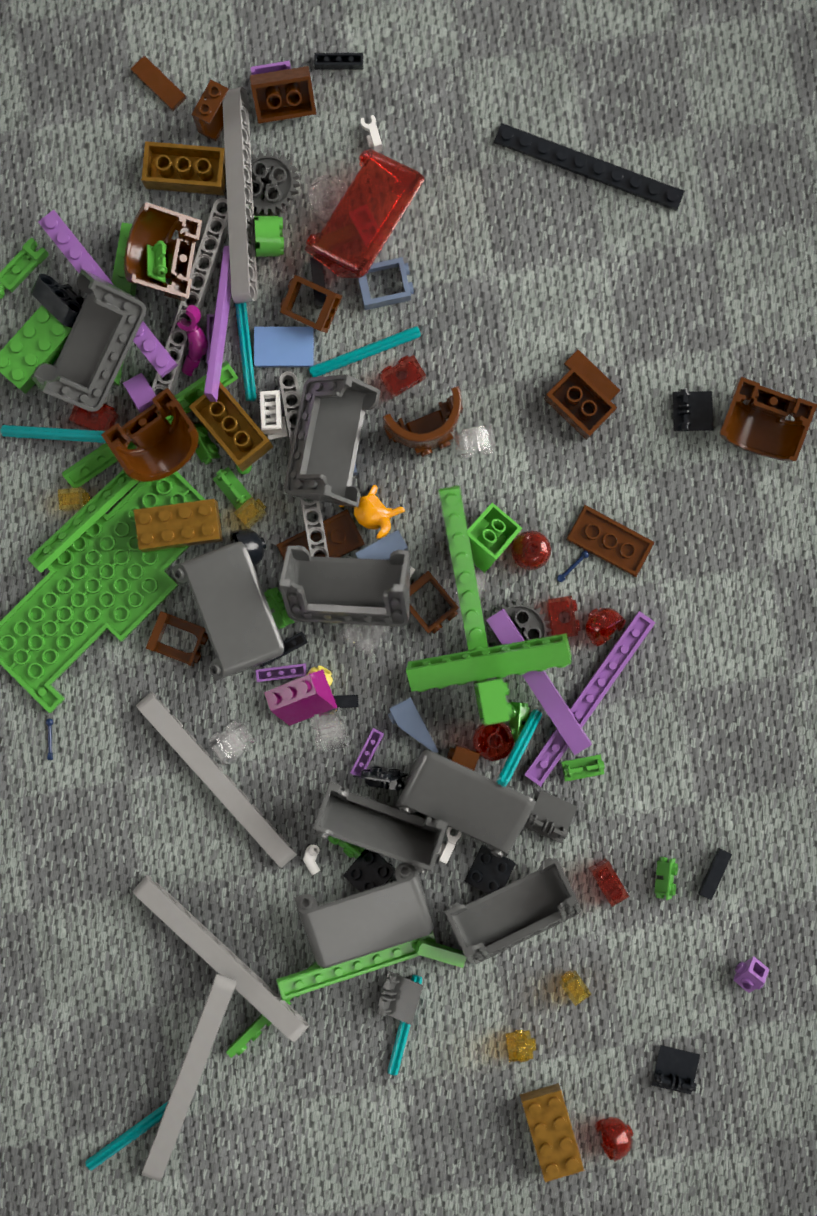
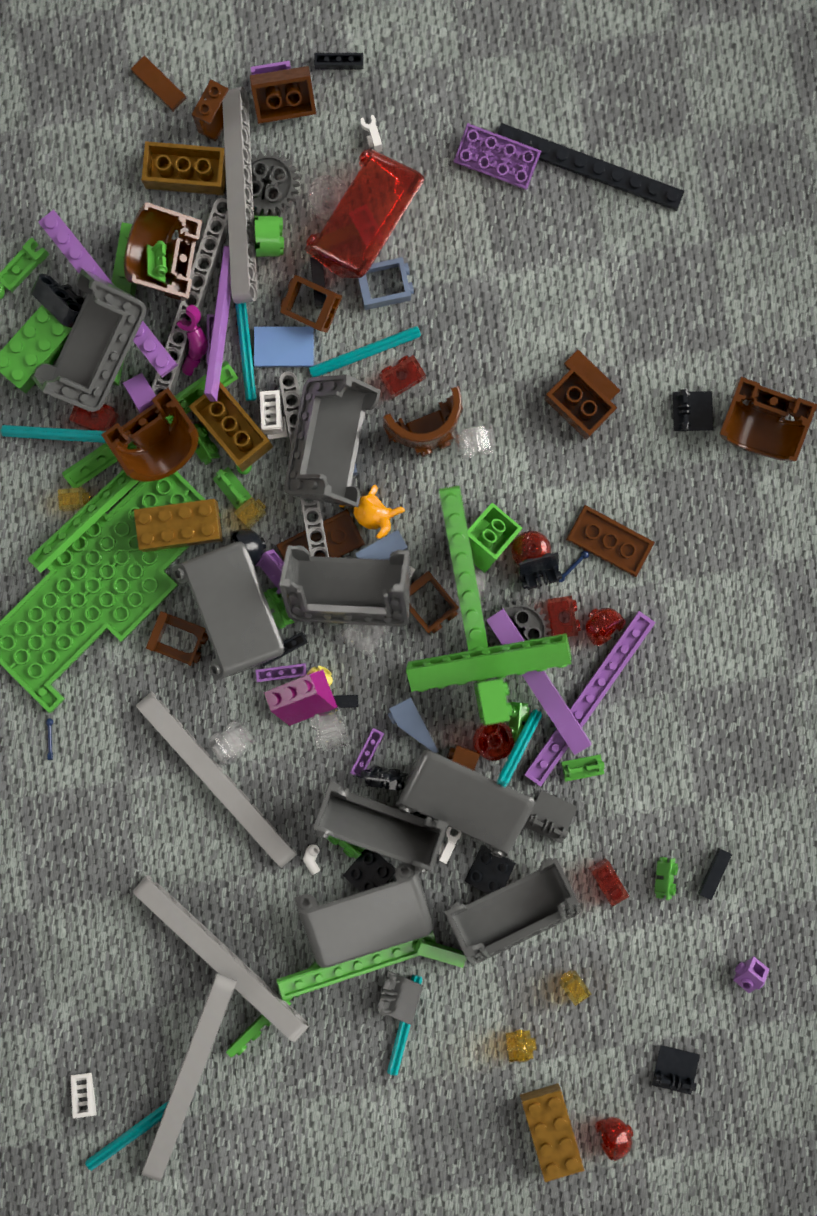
none -> white slope [70,1073,96,1119]
none -> medium lavender hinge [255,549,284,594]
none -> medium lavender tile [454,123,541,190]
none -> black hinge [519,552,562,590]

